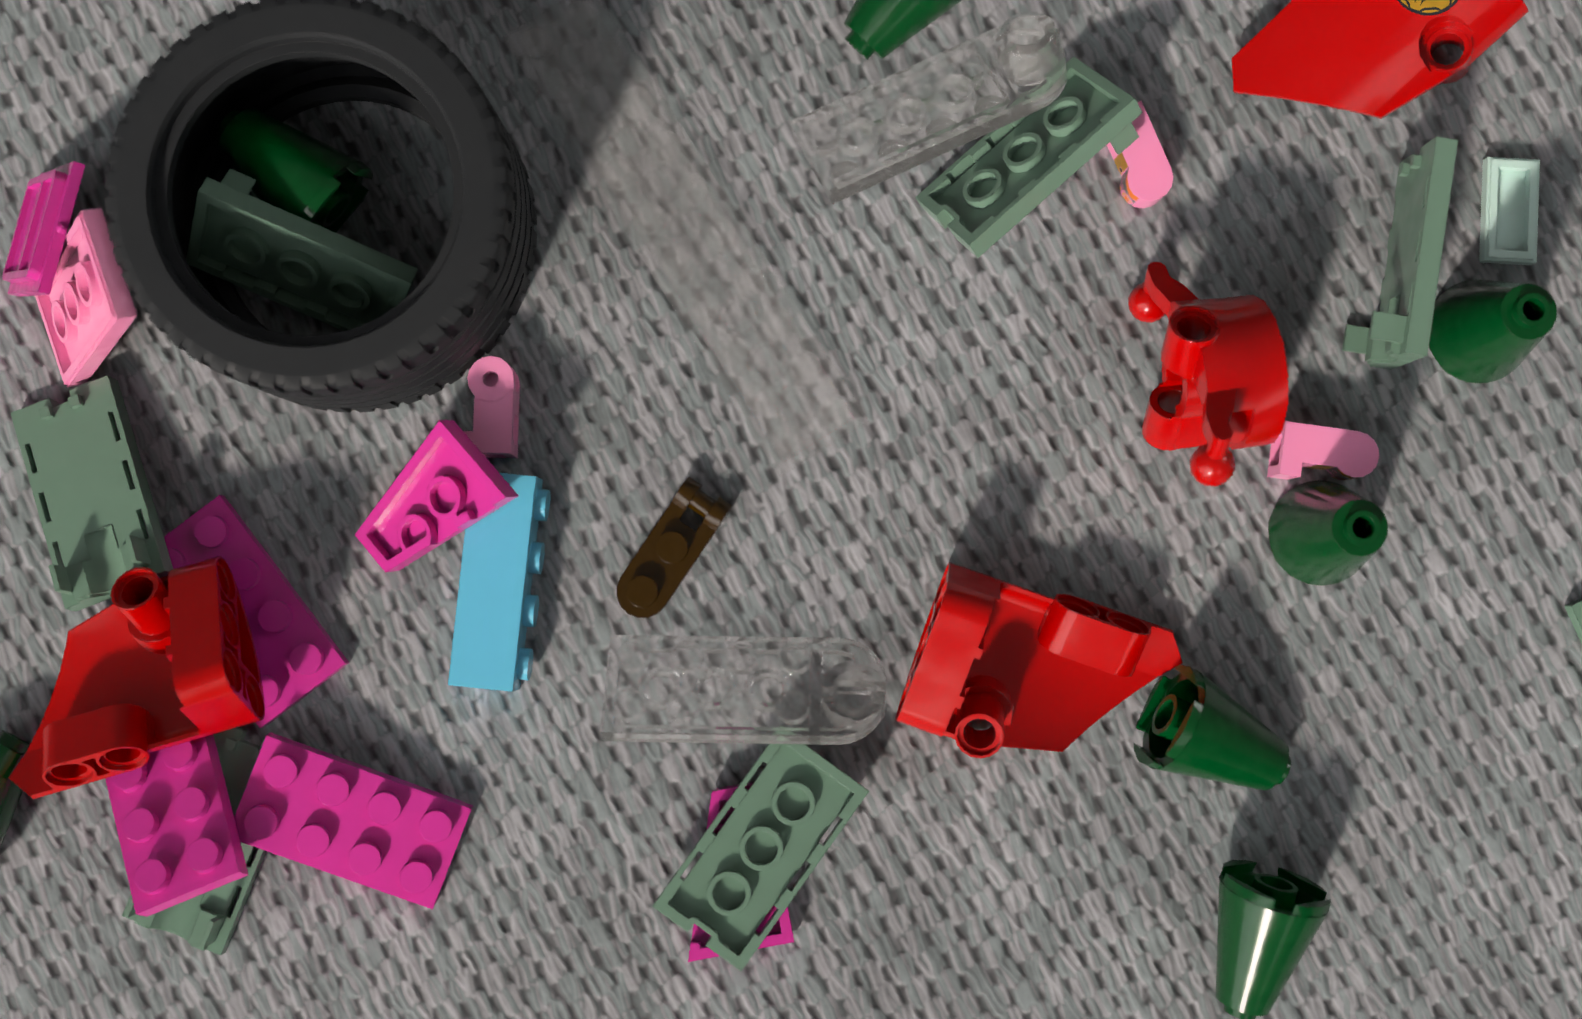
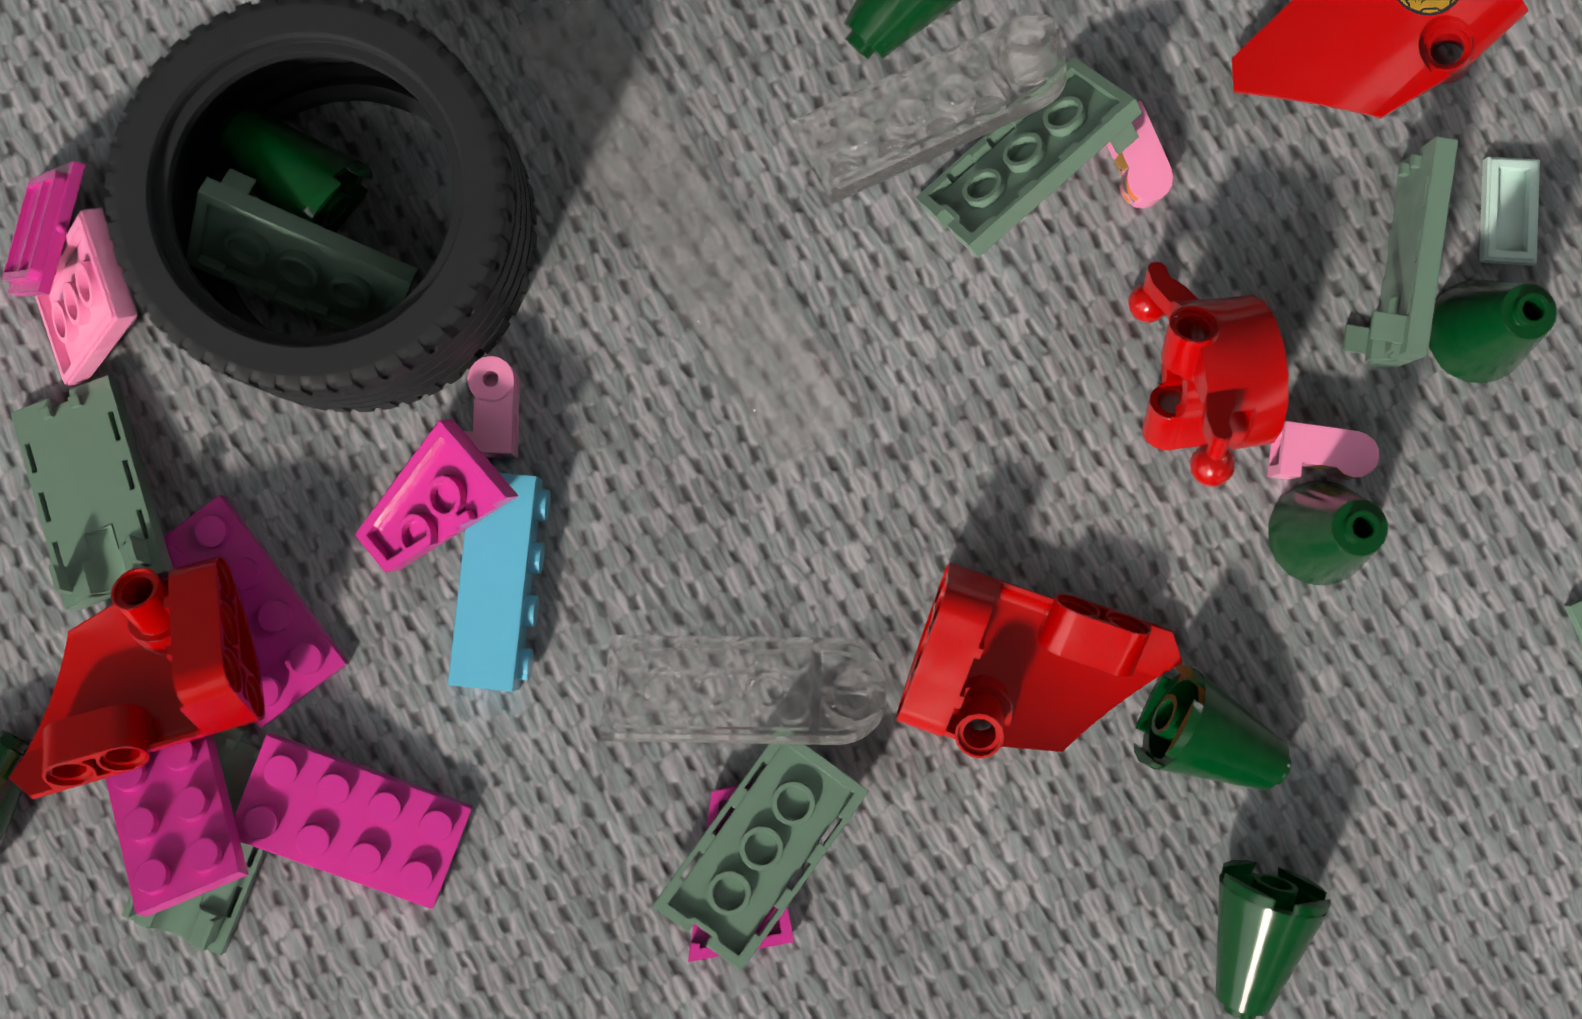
dark brown plate [617,476,733,618] -> none

